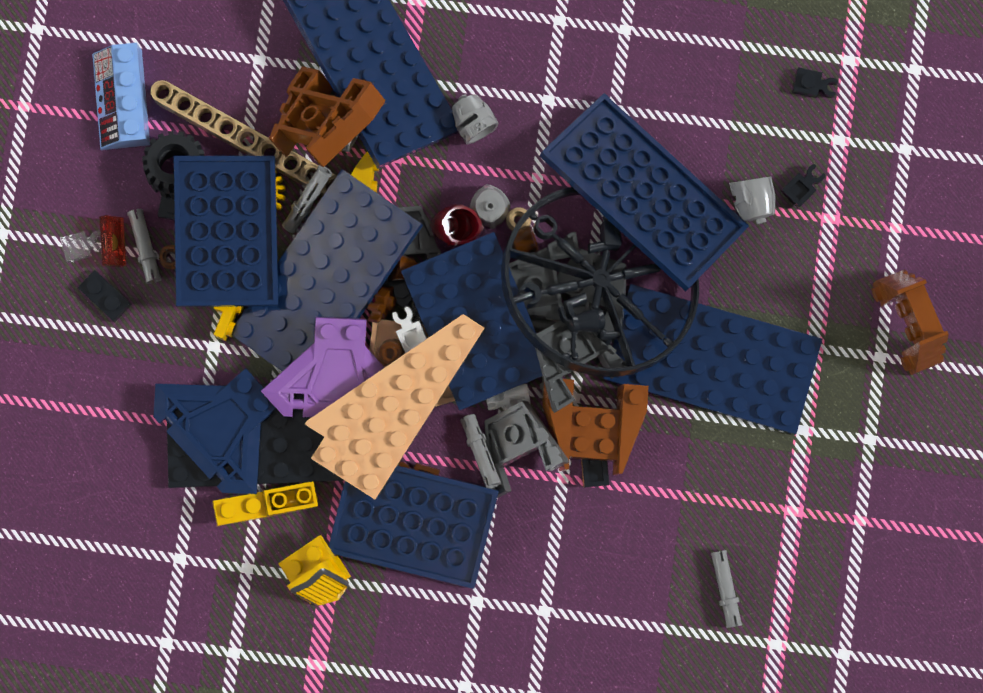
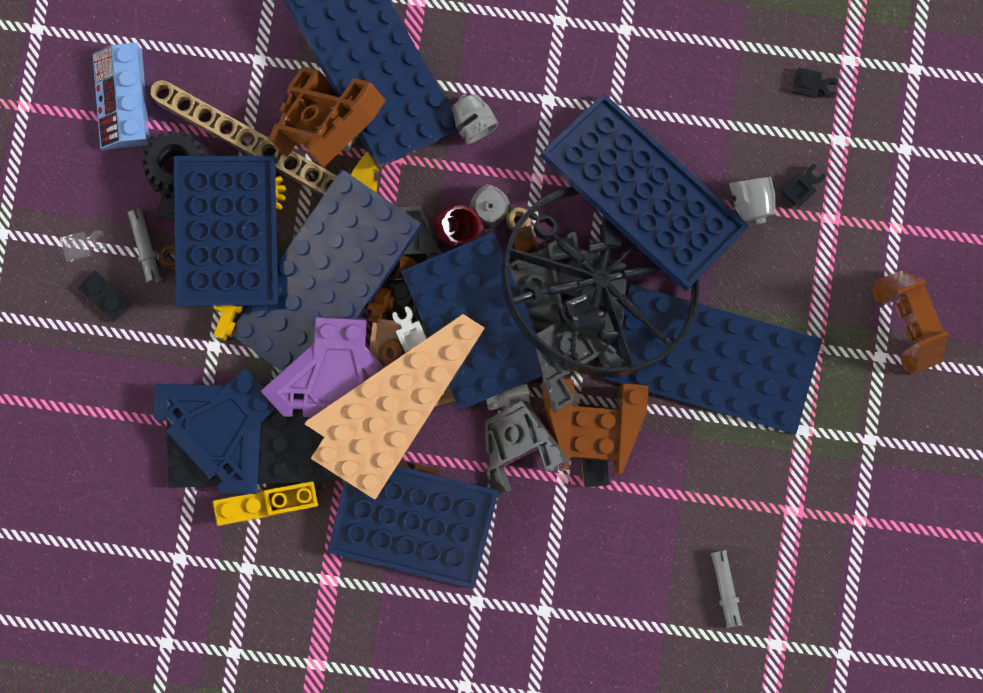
clear red tile [99,215,126,267] -> none
yellow piece [278,535,351,606] -> none
light grey pin [282,165,332,233] -> none
light grey pin [460,414,501,488] -> none

